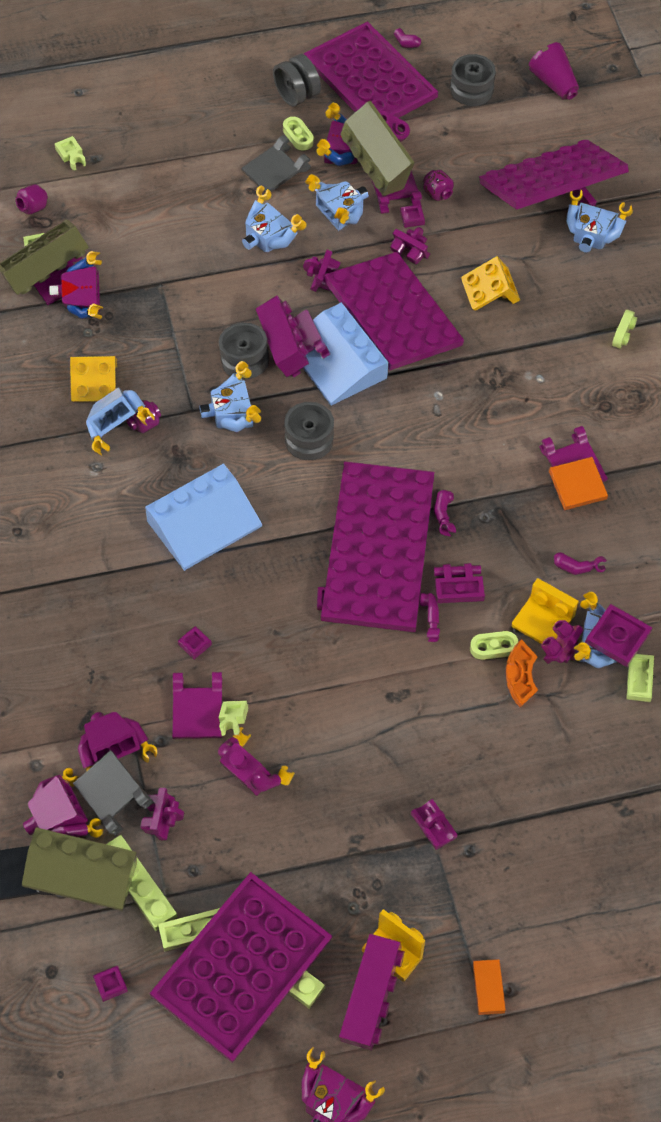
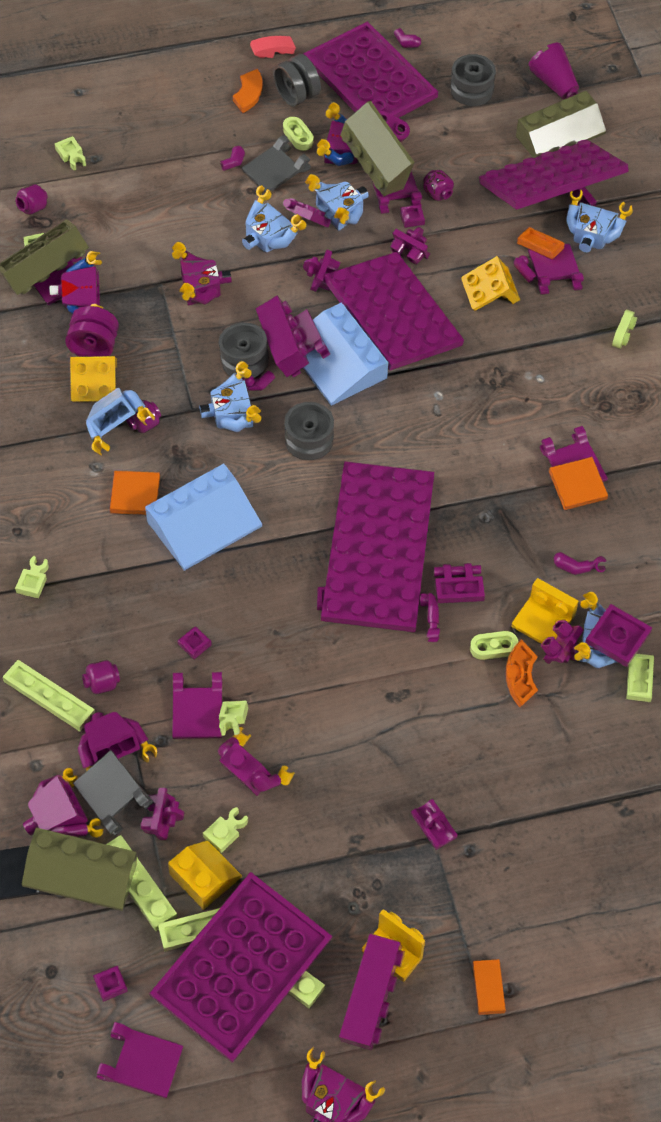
magenta arm [434,490,456,537] -> none
none -> yellowish green plate [3,660,95,731]
none -> yellowish green plate [15,556,49,599]
none -> magenta wheel [65,306,119,357]
none -> magenta head [82,660,120,694]
none -> magenta flag [96,1022,183,1098]
none -> orange tile [110,471,160,515]
none -> yellow slope [168,840,242,910]
none -> magenta torso [172,242,232,305]
none -> yellowish green plate [203,807,248,853]
none -> magenta arm [220,146,245,171]
none -> orange tile [232,69,263,113]
none -> magenta arm [242,370,275,391]
none -> coral slope [250,36,296,58]
none -> magenta plate [283,198,331,227]
none -> magenta arm [514,255,537,283]
none -> slope [516,91,606,158]
none -> orange tile [517,227,565,260]
none -> magenta flag [528,243,584,294]

